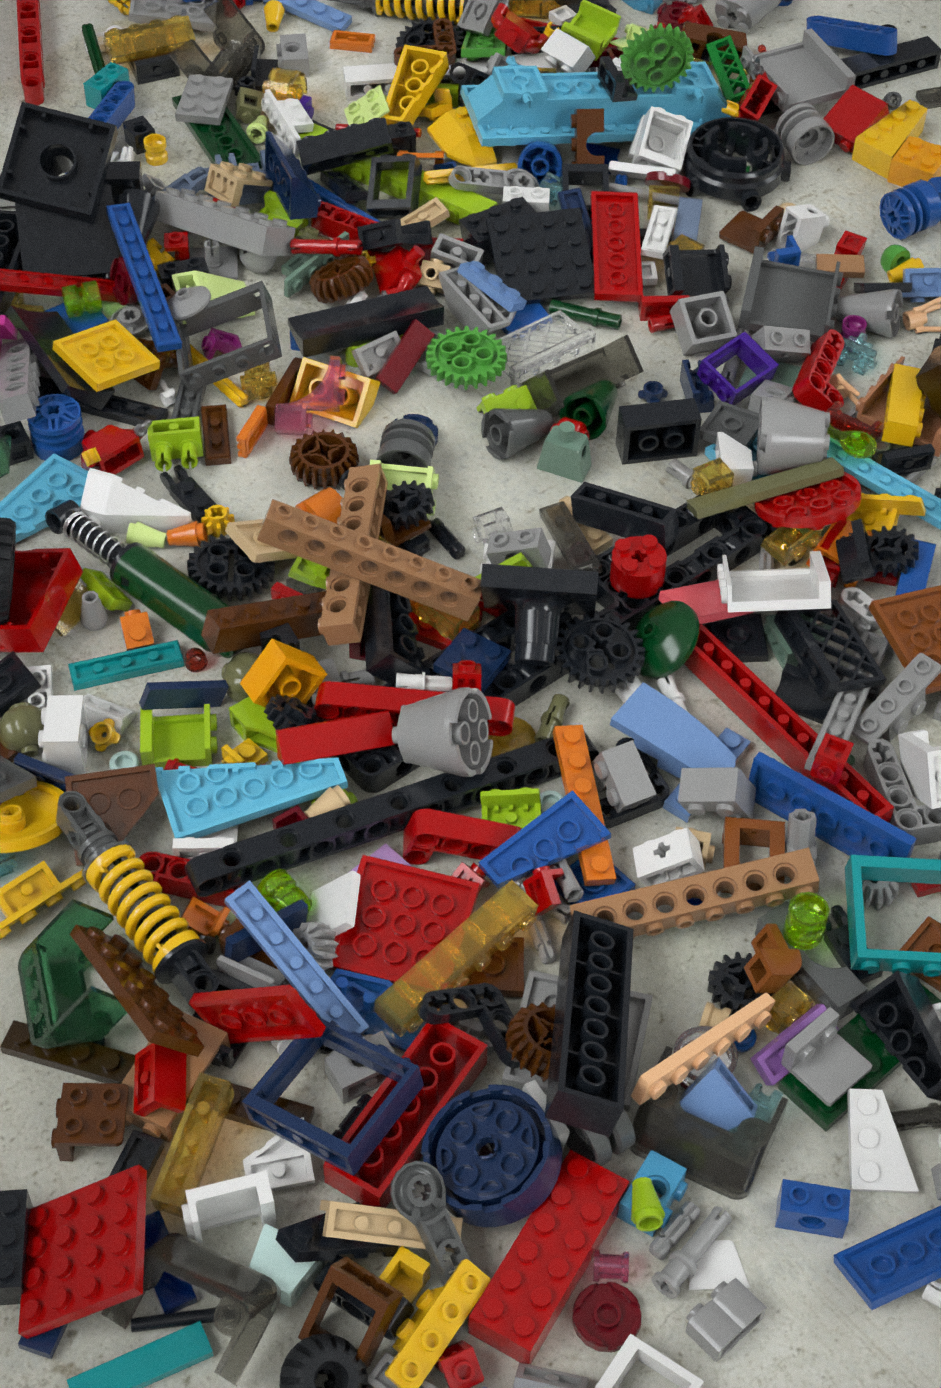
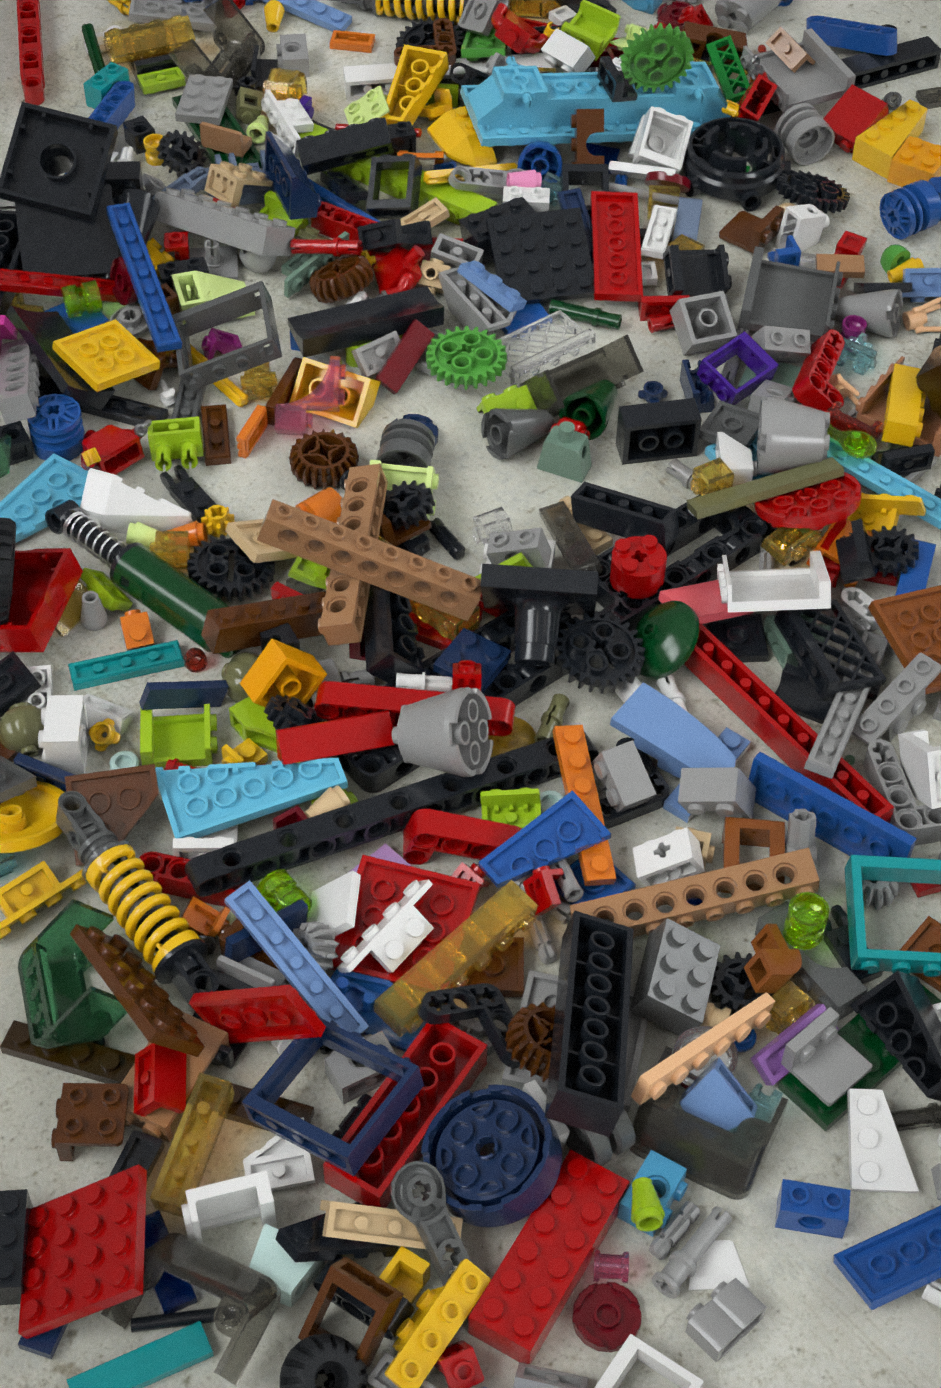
light grey dish [167,286,211,320] -> none
red bracket [810,733,854,785] -> none
none -> lime plate [137,66,186,95]
none -> clear yellow brick [150,531,191,569]
none -> black gear [157,130,207,177]
none -> medium nougat panel [200,122,252,157]
none -> white bracket [337,879,434,973]
none -> bright pink cone [506,169,542,188]
none -> brick [629,918,721,1038]
none -> medium nougat panel [765,26,816,73]
none -> black gear [776,170,850,213]

